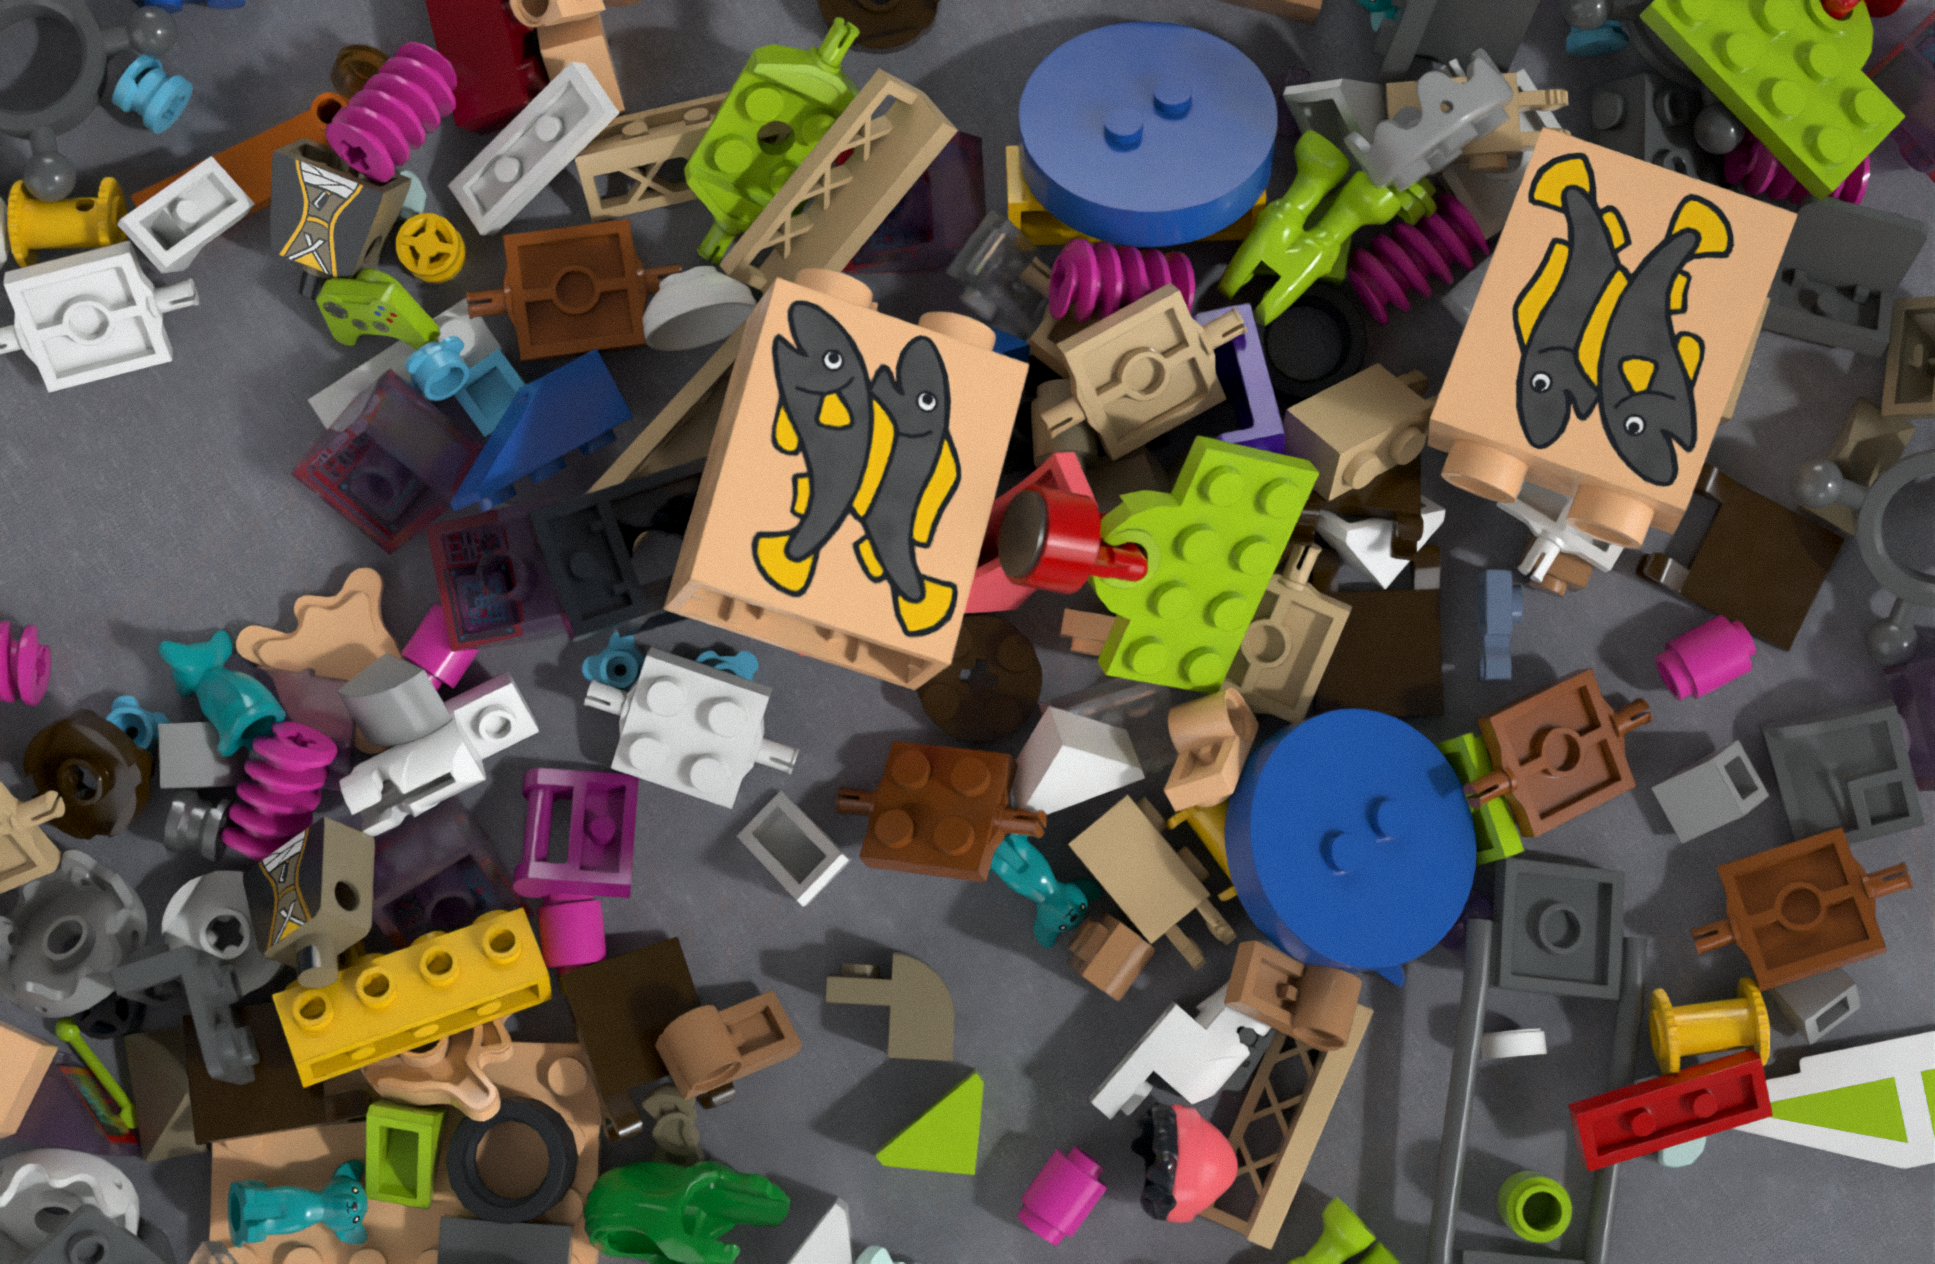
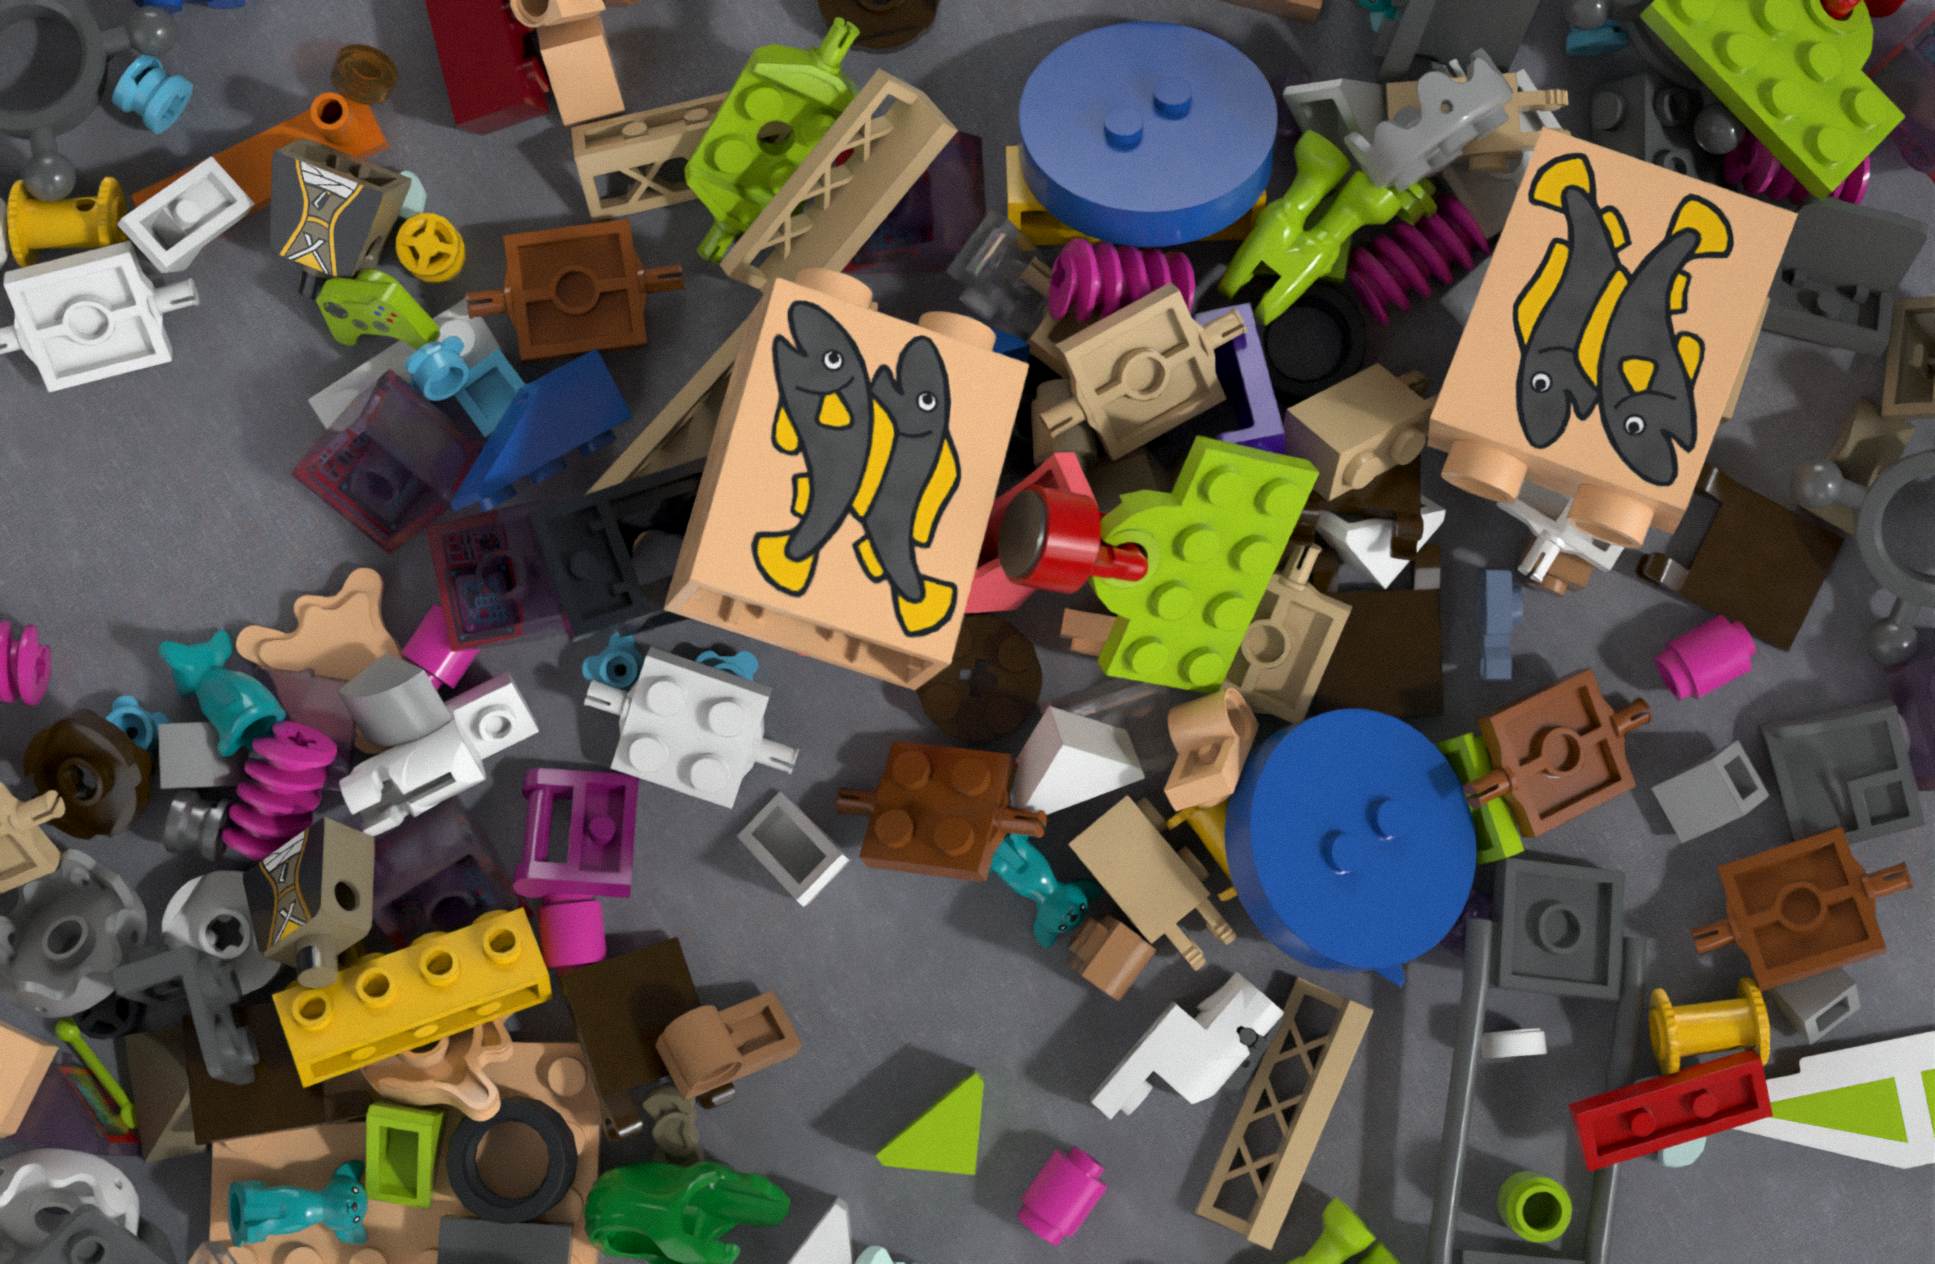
dark pink piece [325,41,457,182] -> none
white plate [447,62,619,235] -> none
white piece [642,266,757,351] -> none
dark tan brick [825,952,955,1061] -> none
hair [1131,1103,1238,1223] -> none
medium nougat plate [1224,940,1362,1052] -> none

